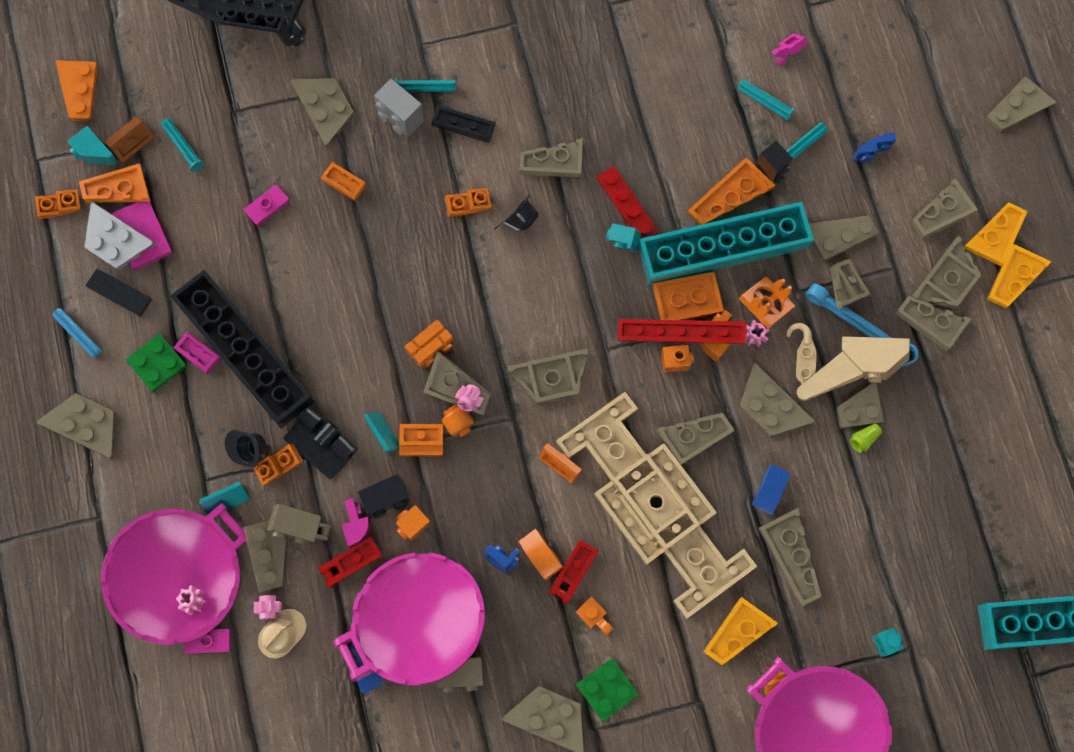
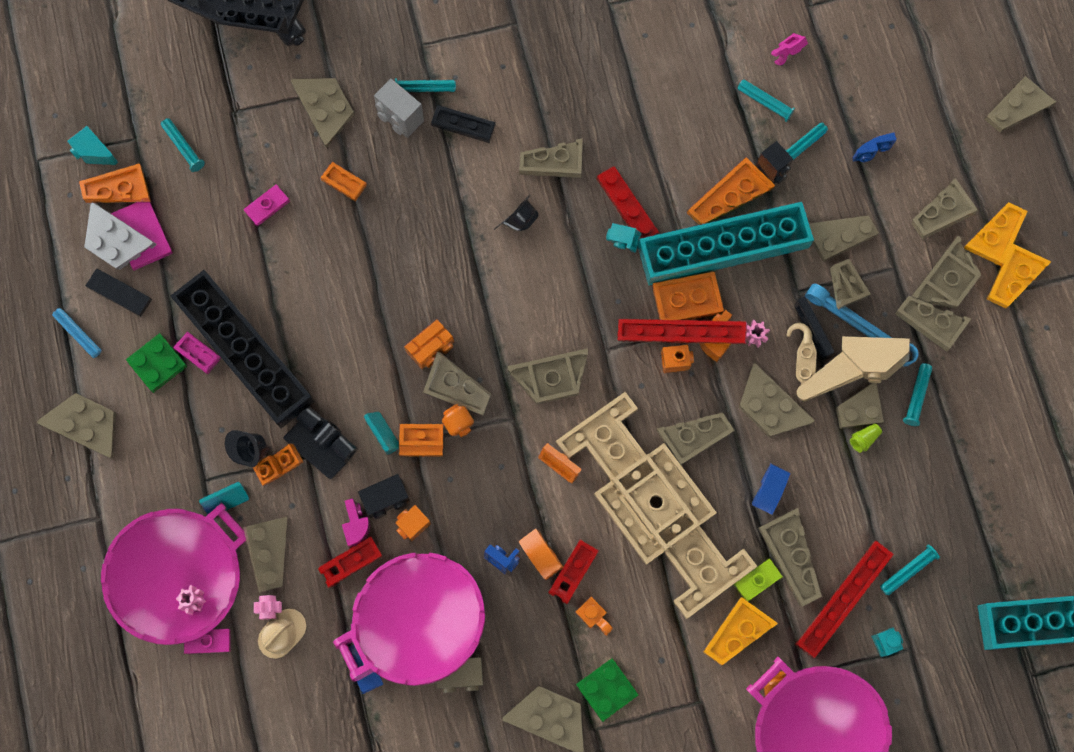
orange slope [35,189,81,219] -> none
orange wing [55,60,98,122] -> none
dark orange panel [104,117,155,163] -> none
dark tan brick [267,504,332,545] -> none
orange slope [445,188,492,217] -> none
bright pink gear [455,385,484,412] -> none
orange piece [739,276,795,329] -> none
none -> lime plate [733,558,783,601]
none -> black tile [794,296,835,360]
none -> red plate [795,541,894,659]
none -> teal axle [880,545,940,595]
none -> teal axle [903,363,932,426]

